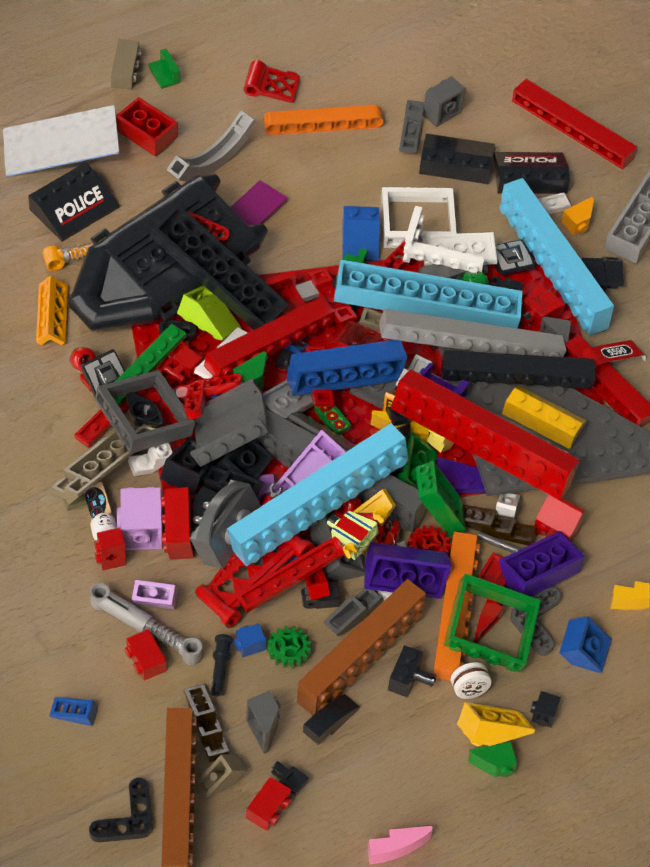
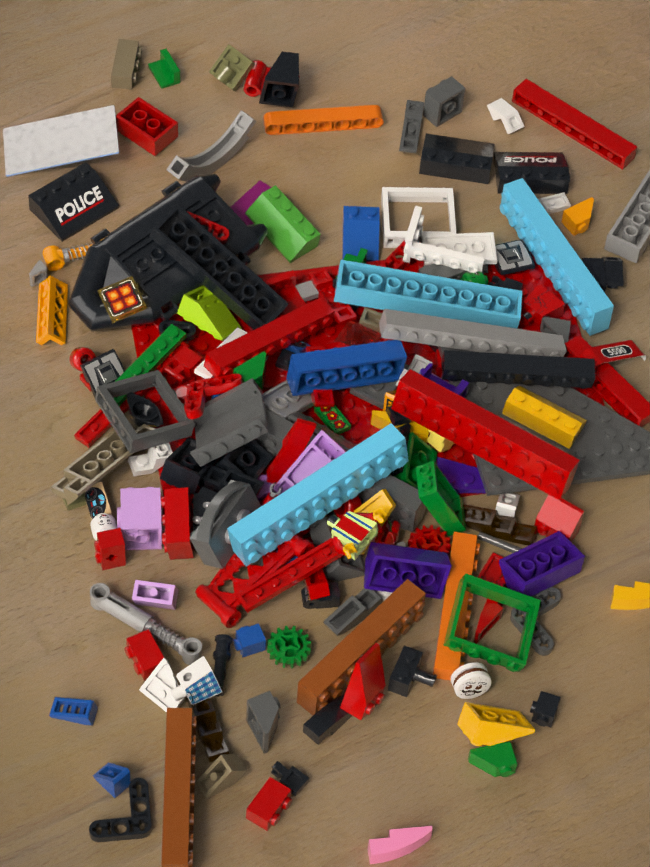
blue slope [559,616,612,673] -> none
none -> light grey slope [29,260,47,287]
none -> blue slope [93,762,131,798]
none -> tile [97,276,147,323]
none -> white wing [139,658,185,712]
none -> white torso [170,656,222,704]
none -> olive plate [209,44,255,92]
none -> bright green slope [245,185,321,263]
none -> black slope [259,51,299,108]
none -> red slope [267,418,316,484]
none -> red slope [340,643,386,720]
none -> white slope [487,98,524,134]

